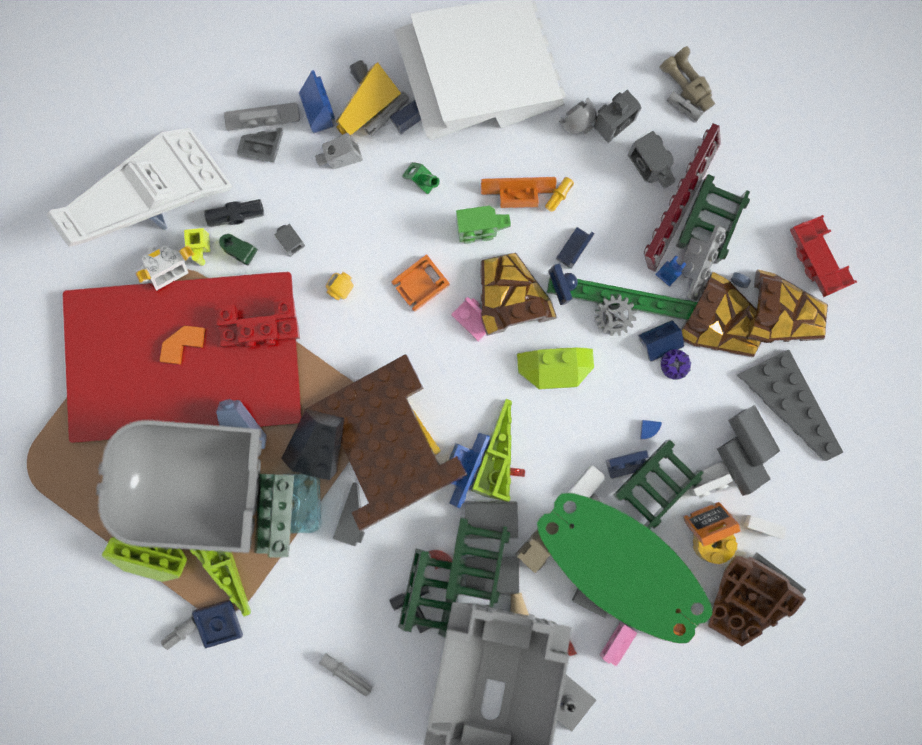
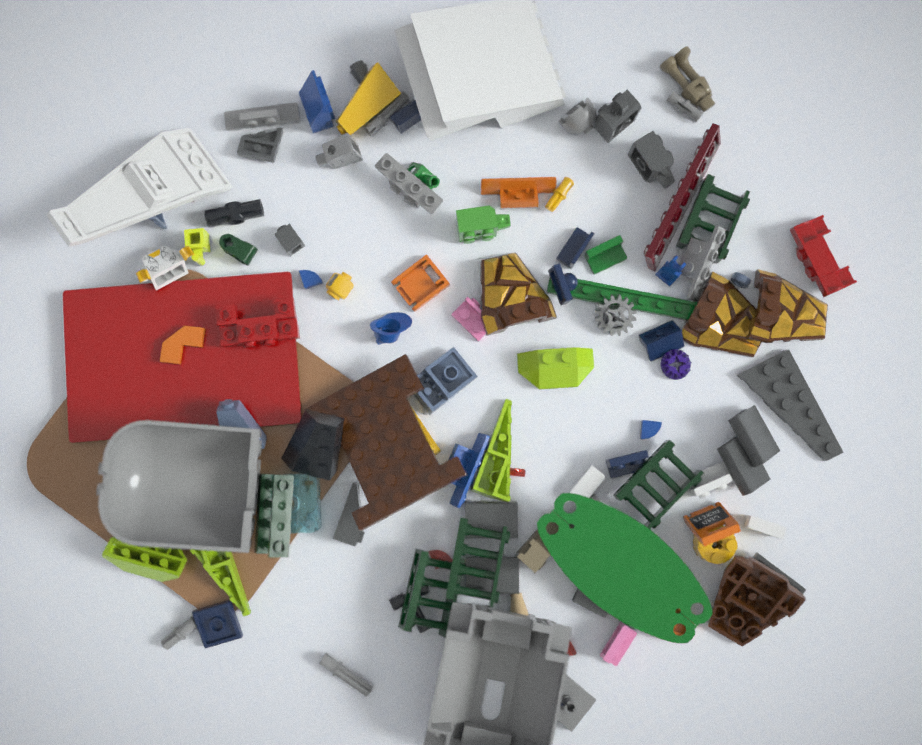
none -> blue tile [299,270,323,289]
none -> blue piece [370,312,412,345]
none -> light grey bracket [375,153,443,214]
none -> sand blue slope [414,347,478,415]
none -> green panel [584,235,627,275]

